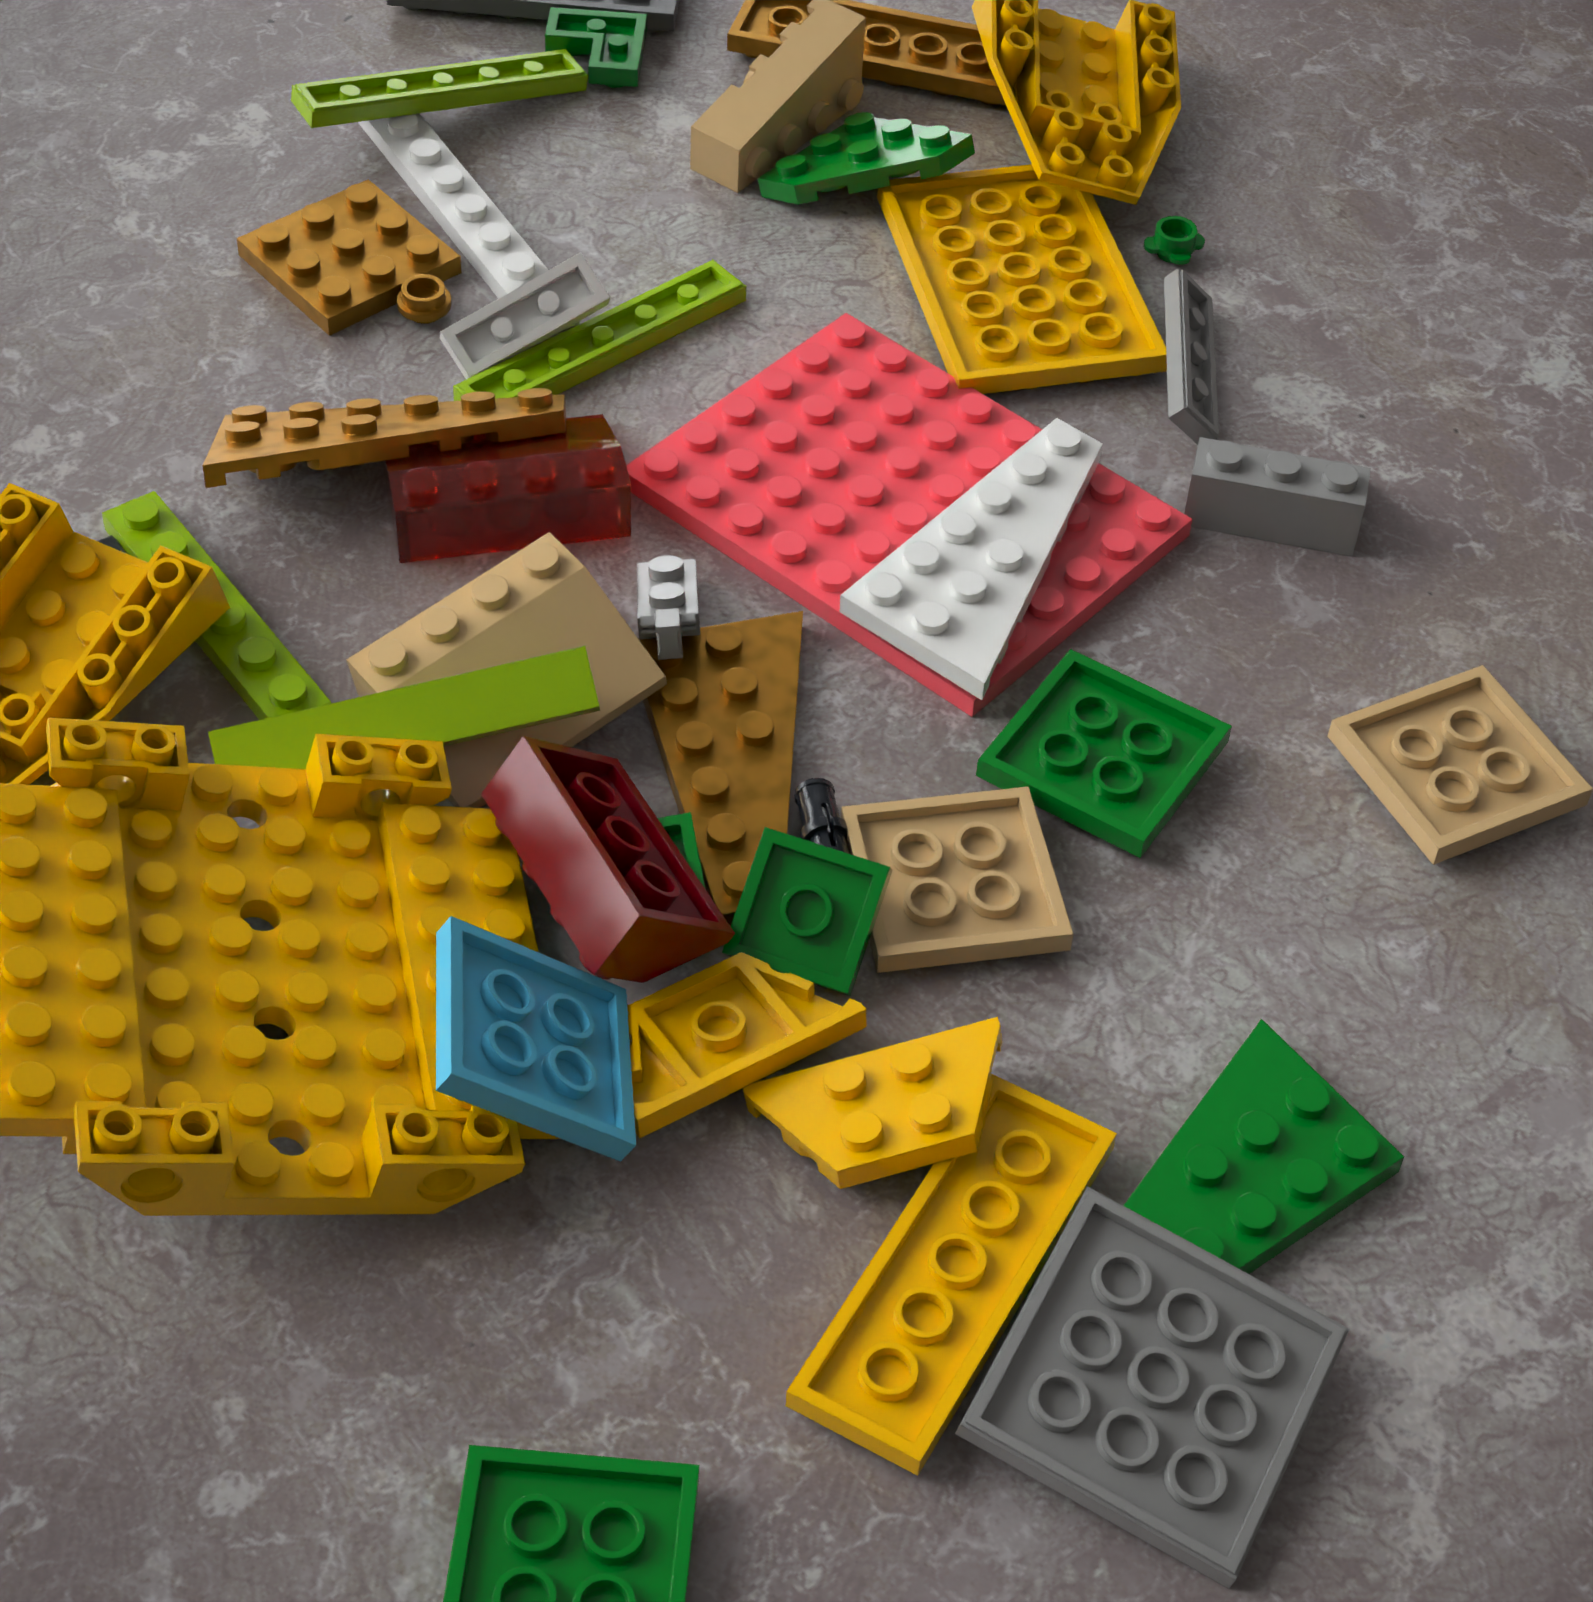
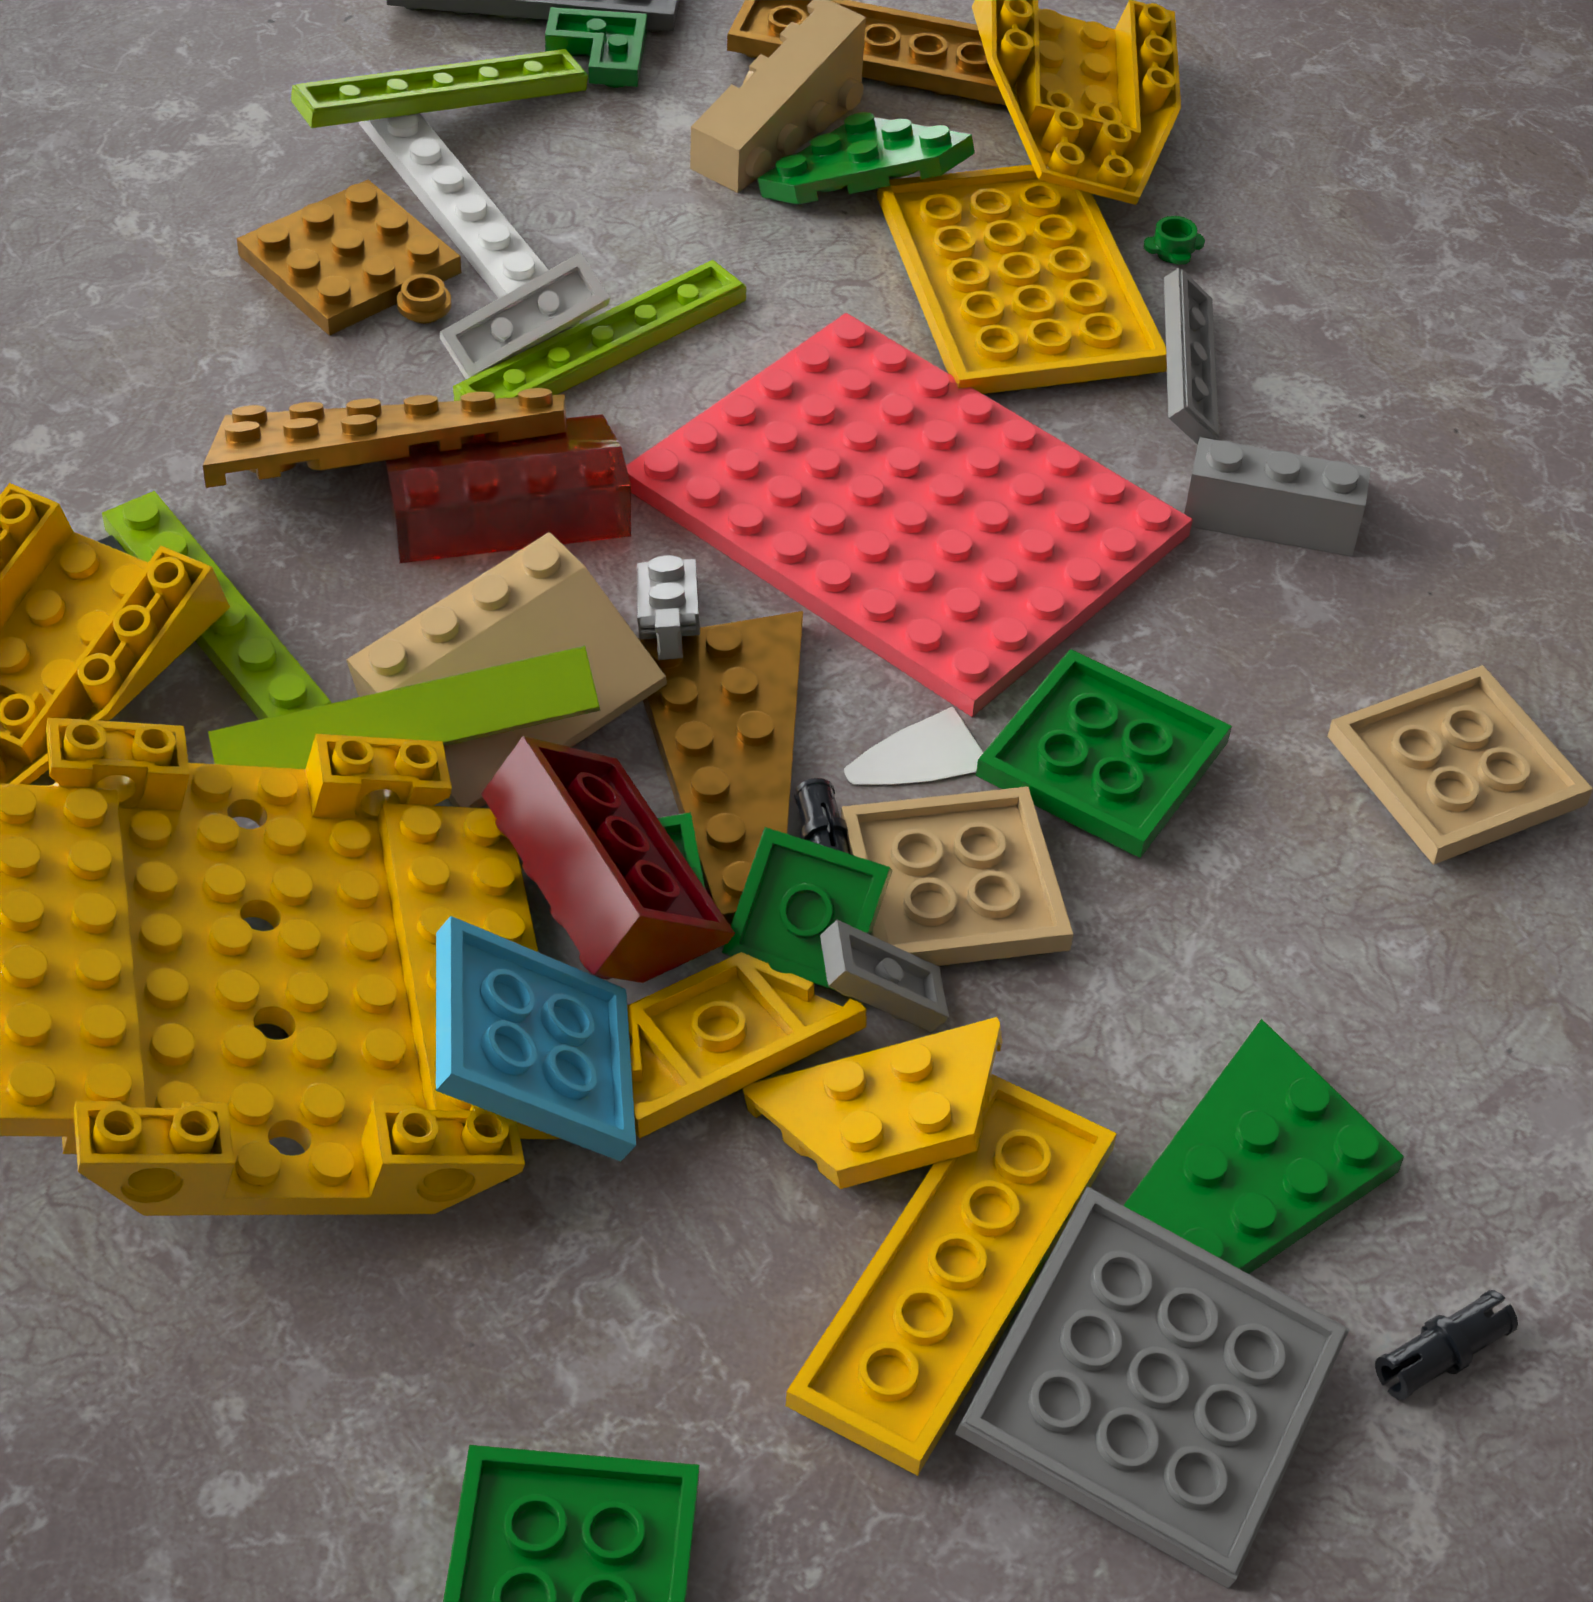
white wing [839,418,1103,700] -> none
none -> light grey plate [820,920,949,1032]
none -> white sticker [844,707,983,785]
none -> black pin [1375,1290,1518,1400]

